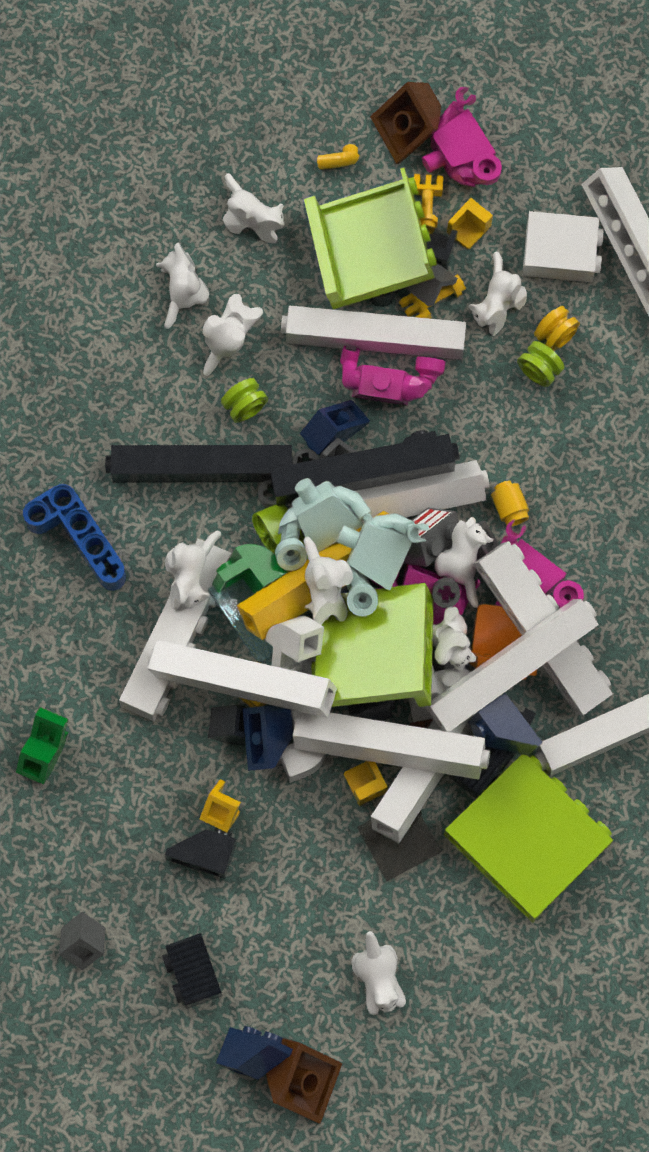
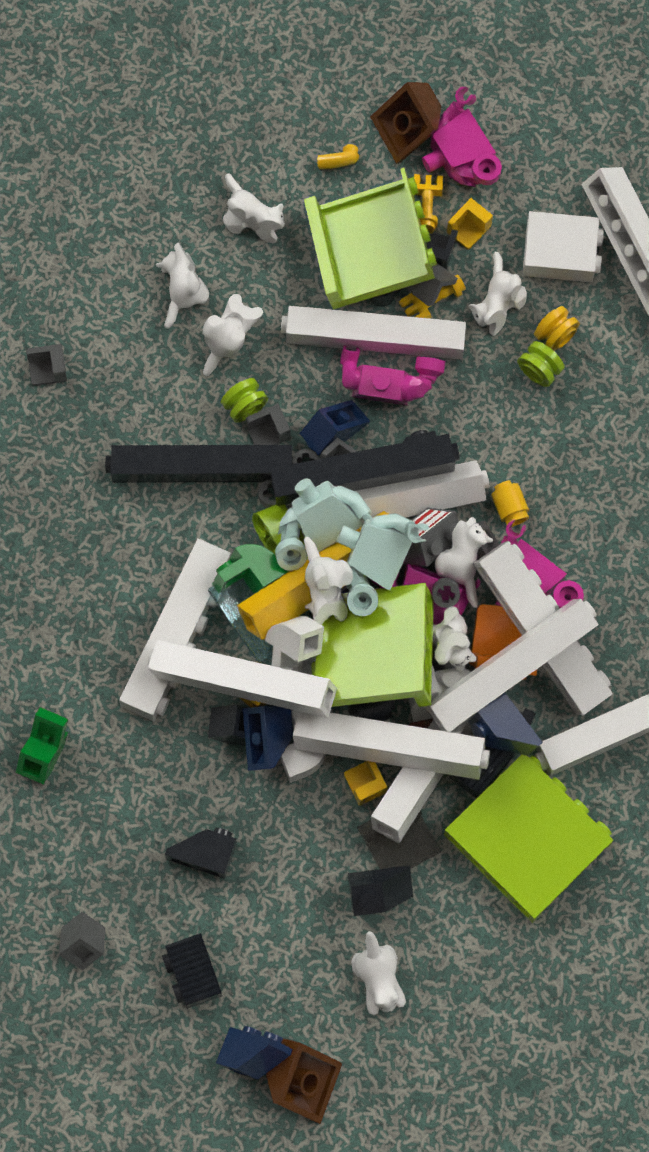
blue beam [23,484,126,591] -> none
white animal [165,531,221,609] -> none
yellow panel [199,779,241,832] -> none
none -> dark grey panel [26,344,67,386]
none -> dark grey panel [246,404,291,445]
none -> black slope [348,865,413,916]

